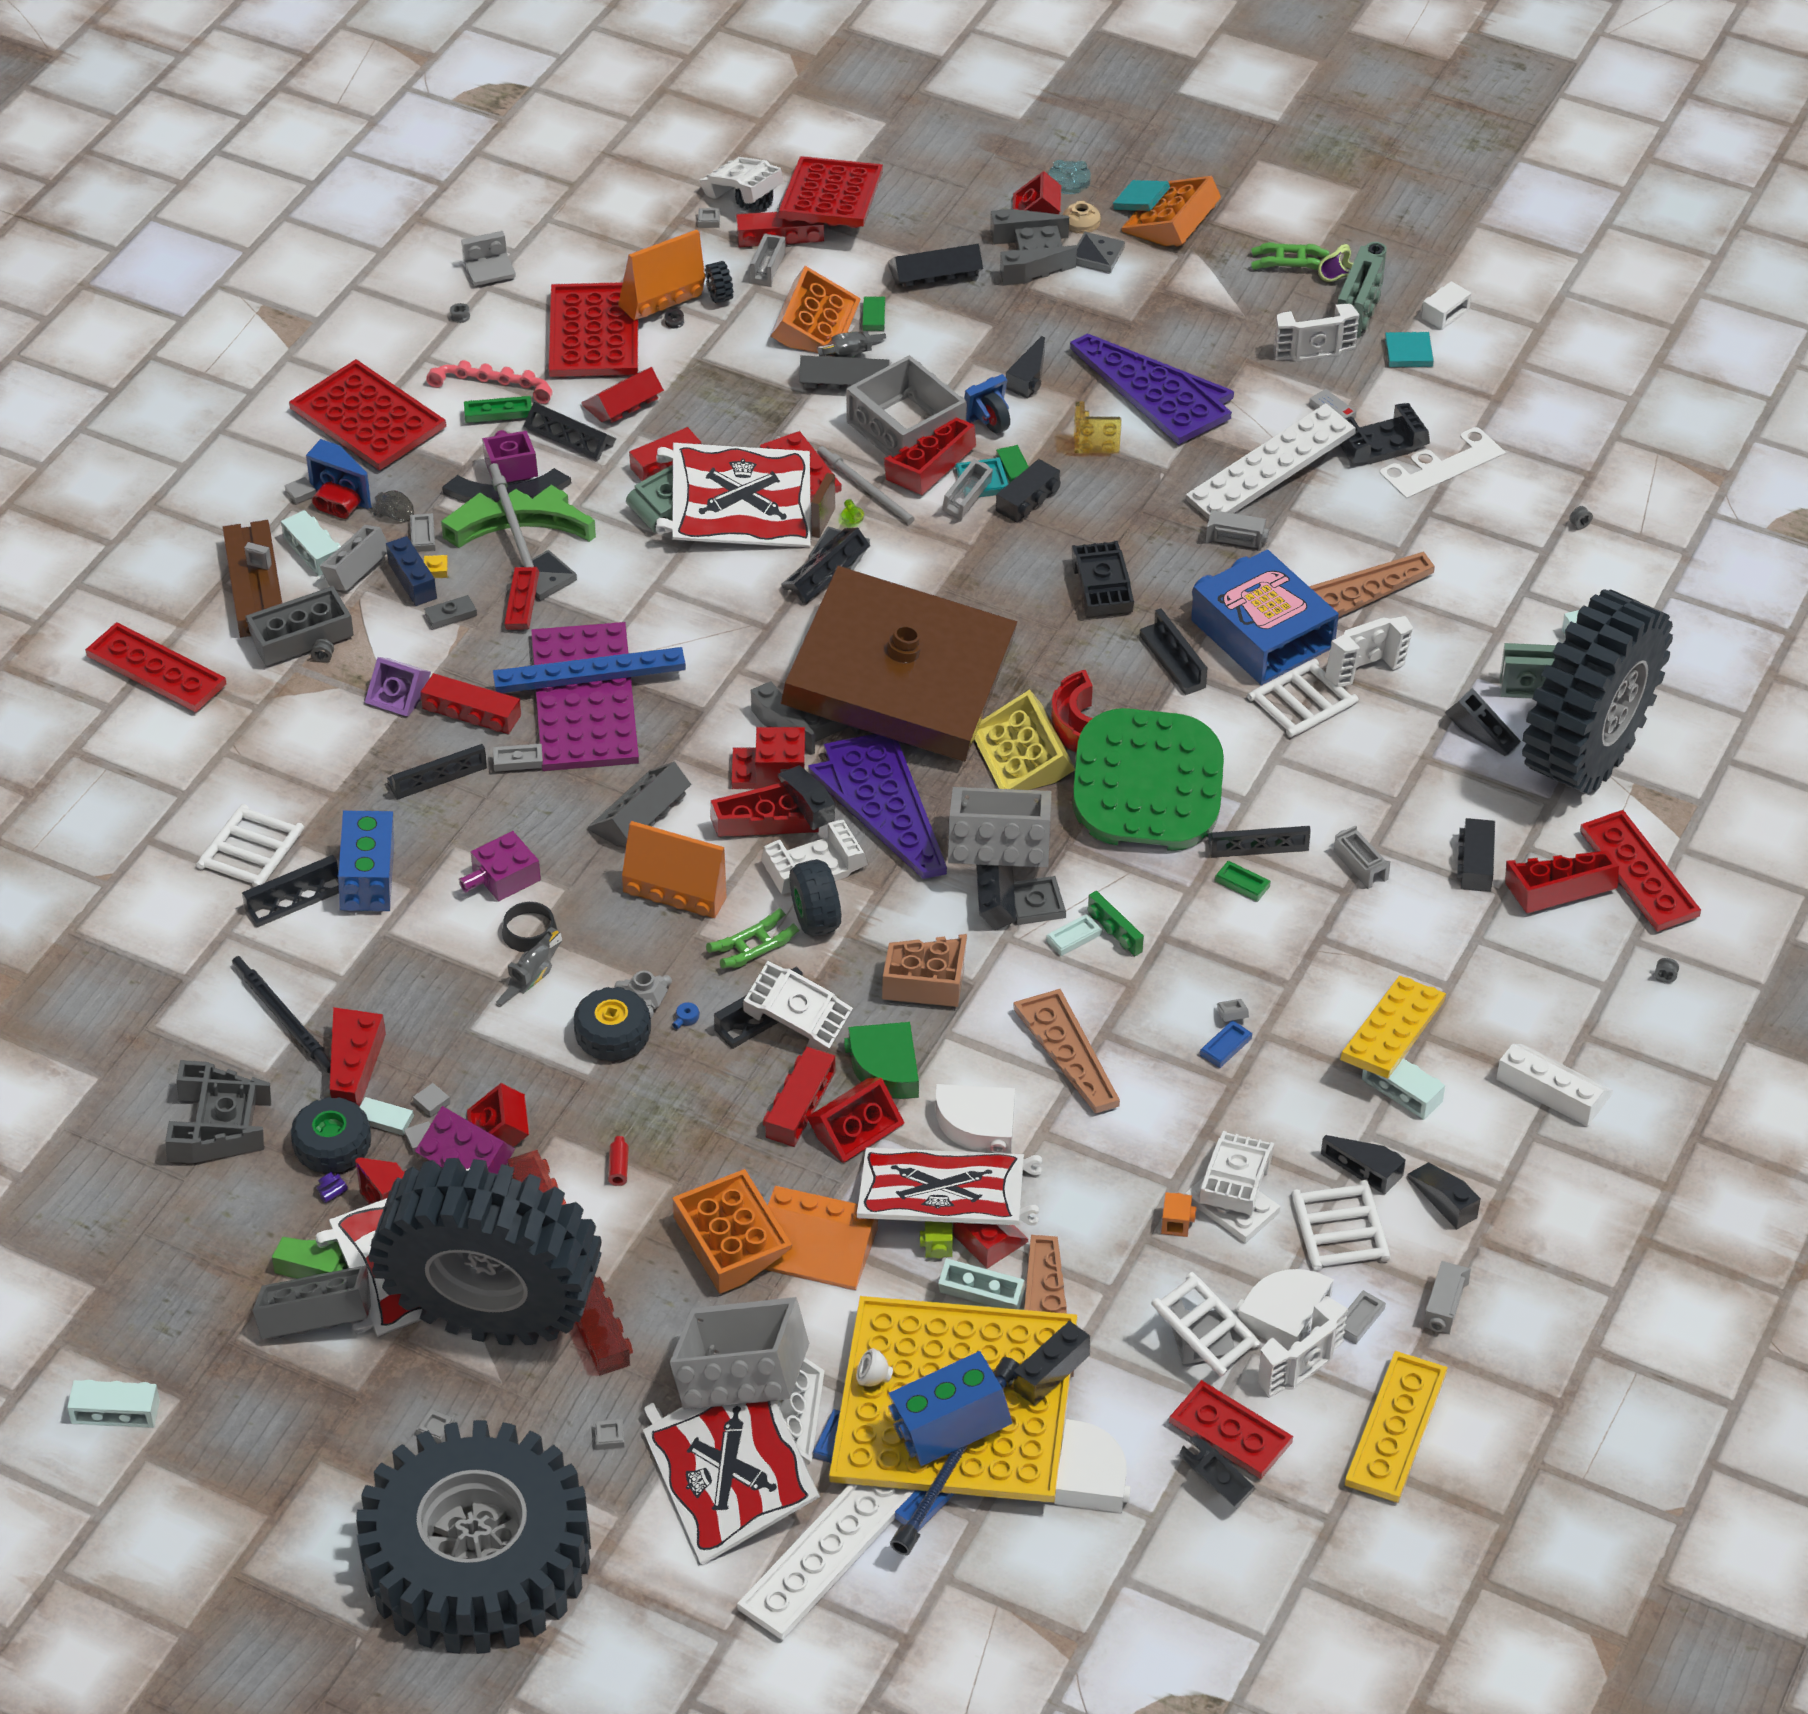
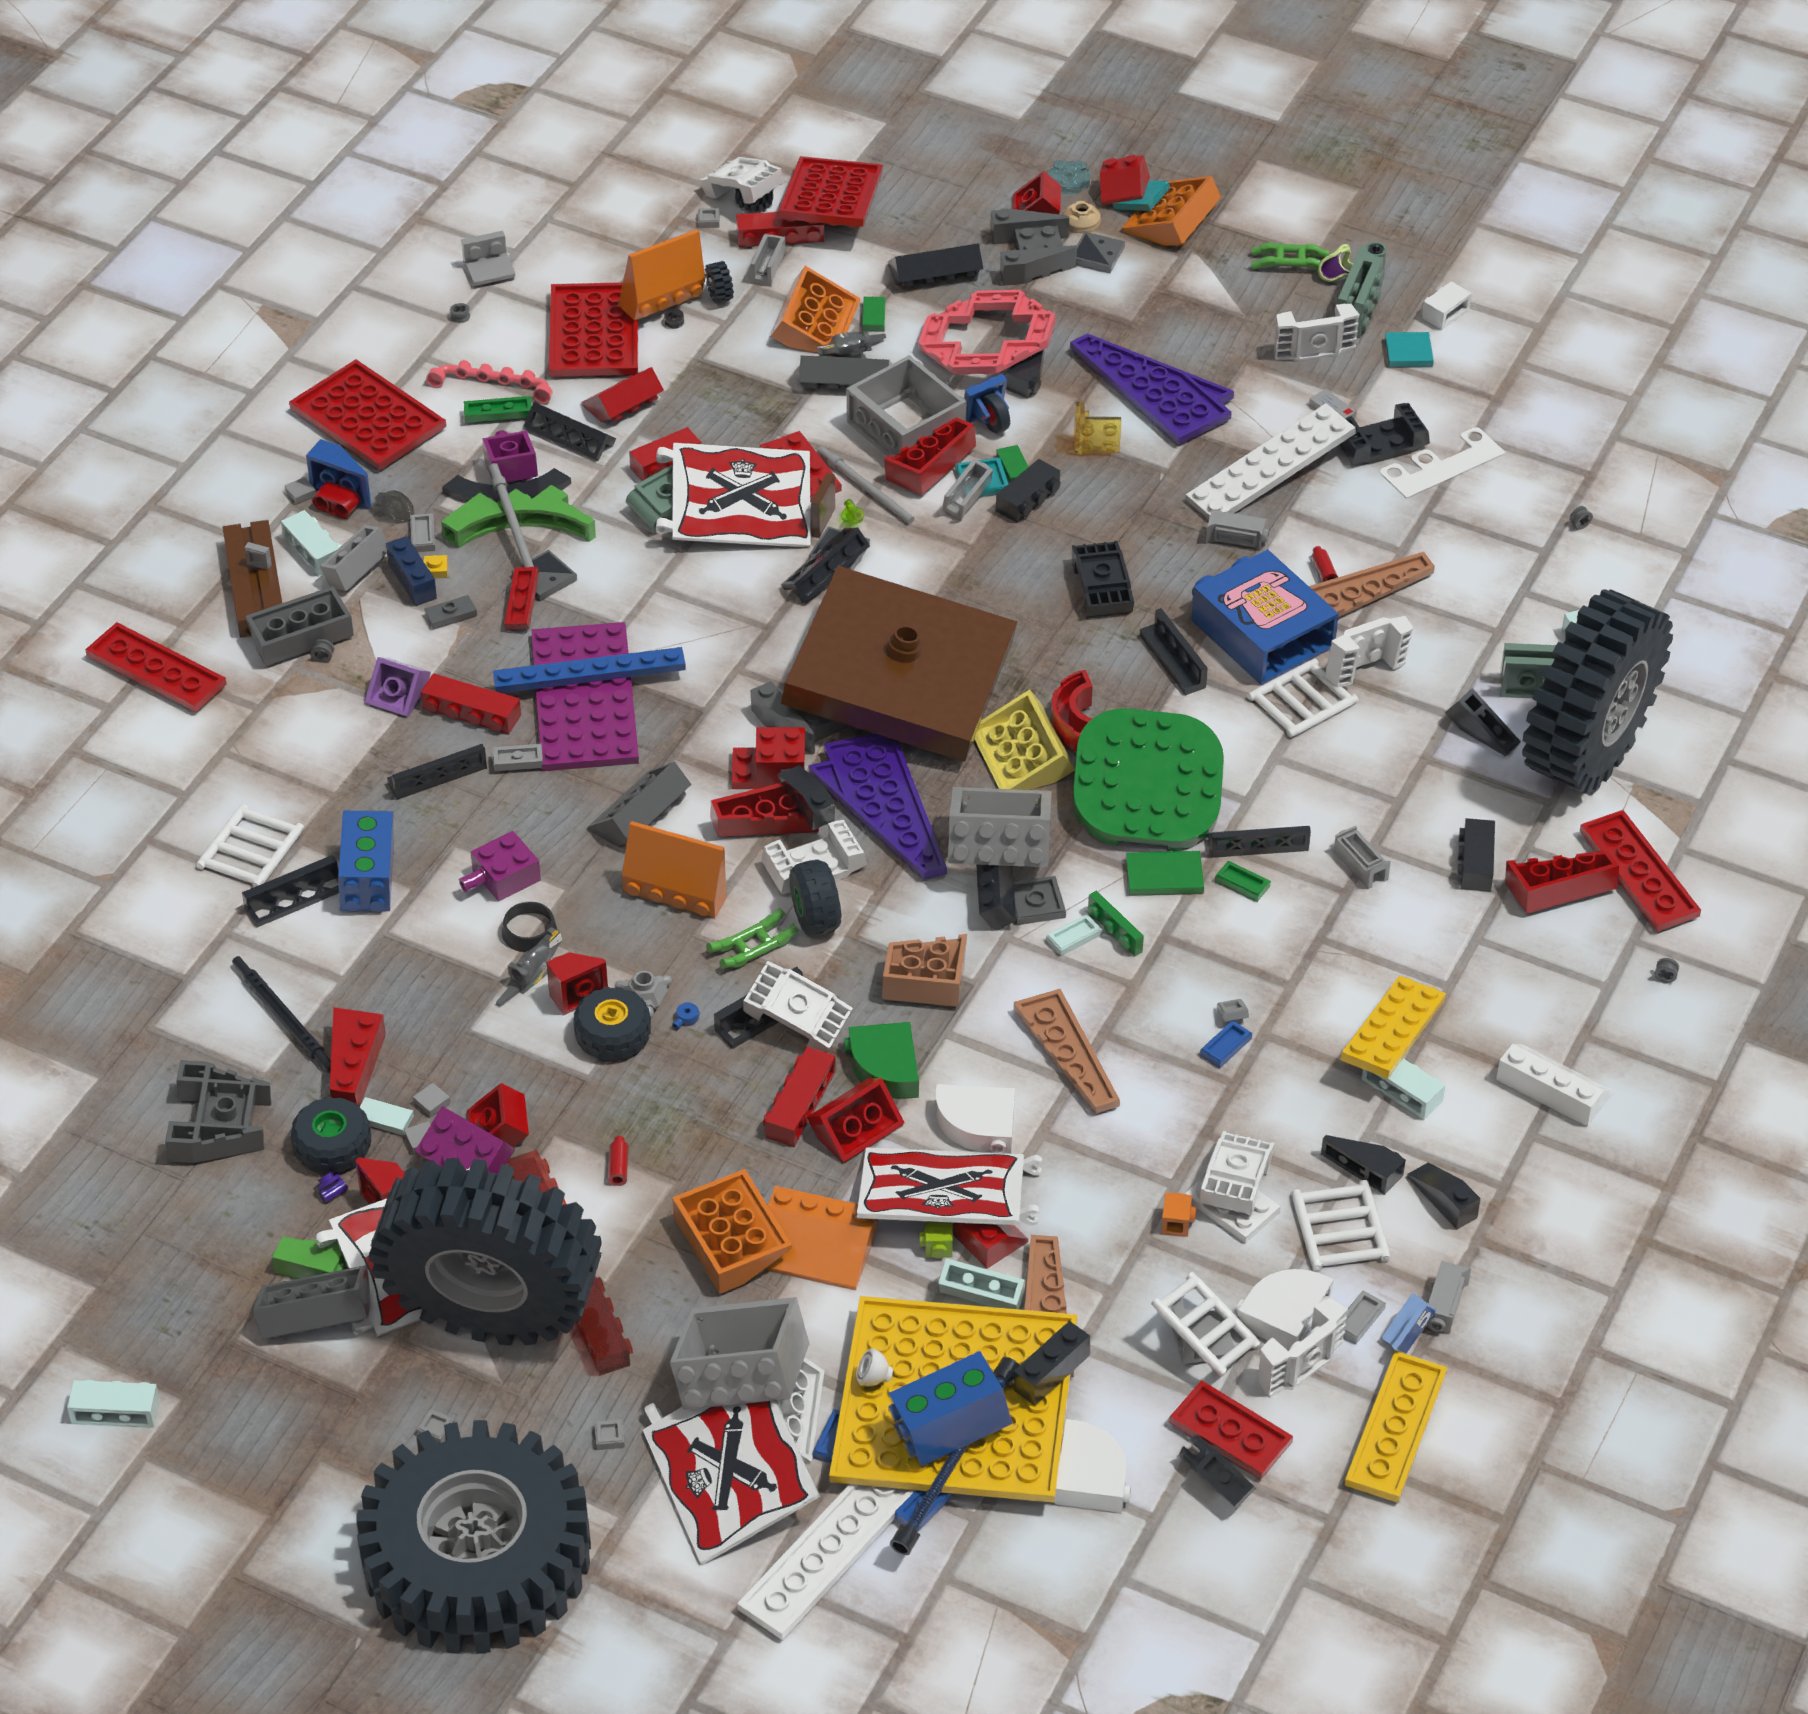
none -> red slope [546,952,608,1015]
none -> coral plate [918,290,1056,375]
none -> red slope [1099,155,1150,205]
none -> green tile [1126,851,1204,895]
none -> red cylinder [1312,546,1338,582]
none -> light blue panel [1381,1293,1437,1354]

